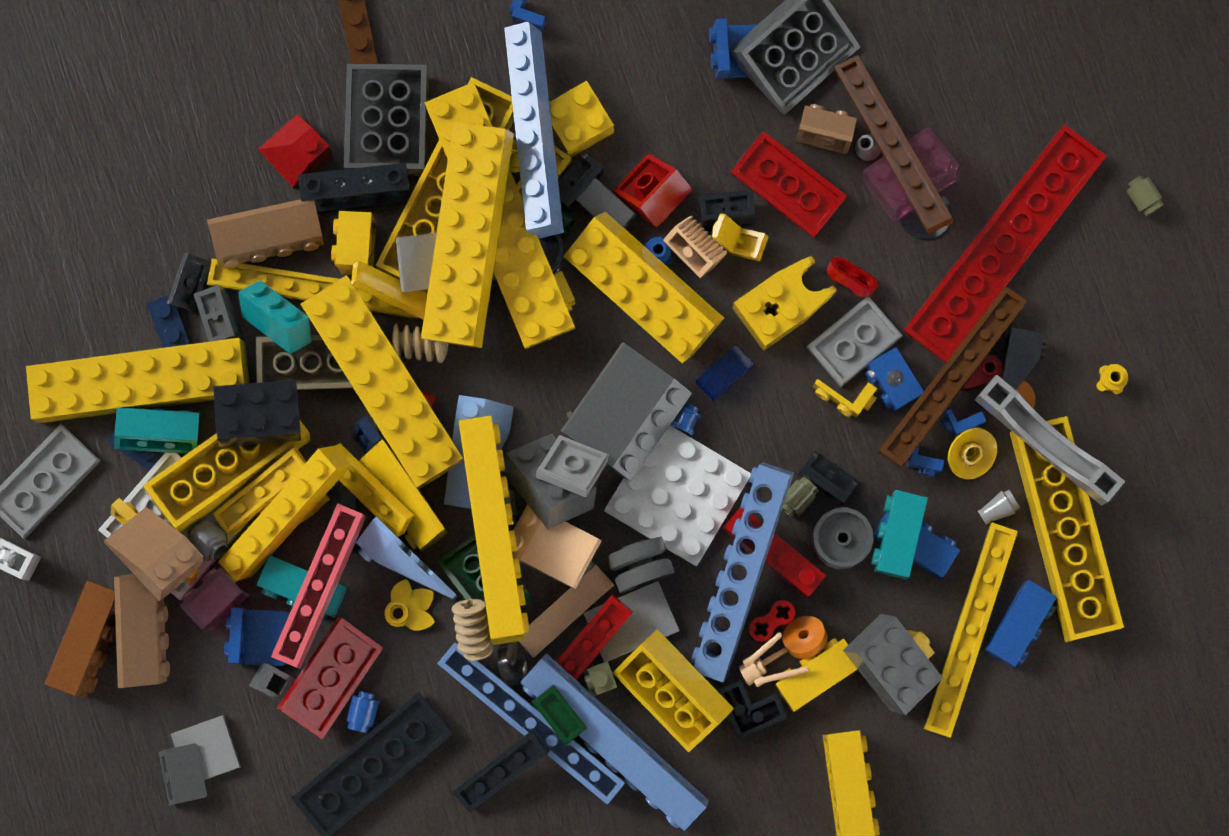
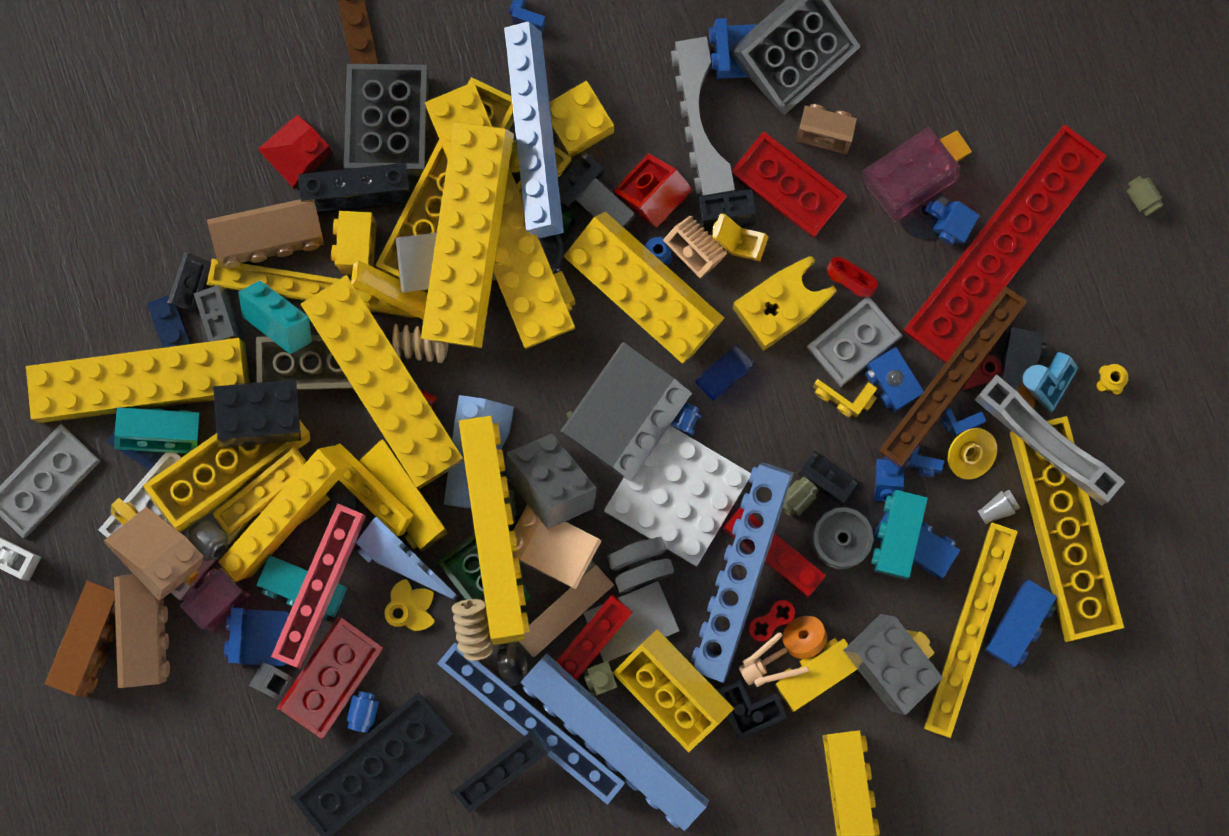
dark grey panel [158,743,207,806] -> none
light grey tile [171,715,241,780] -> none
dark blue plate [352,417,382,455] -> none
dark green tile [531,685,587,745] -> none
light grey tile [536,435,609,497] -> none
reddish brown plate [834,55,953,234] -> none
light grey cone [855,134,881,161] -> none
none -> light grey arch [671,36,735,196]
none -> blue bracket [874,459,904,502]
none -> blue brick [924,201,980,245]
none -> light orange slope [935,131,972,167]
none -> dark azure brick [1023,352,1078,412]

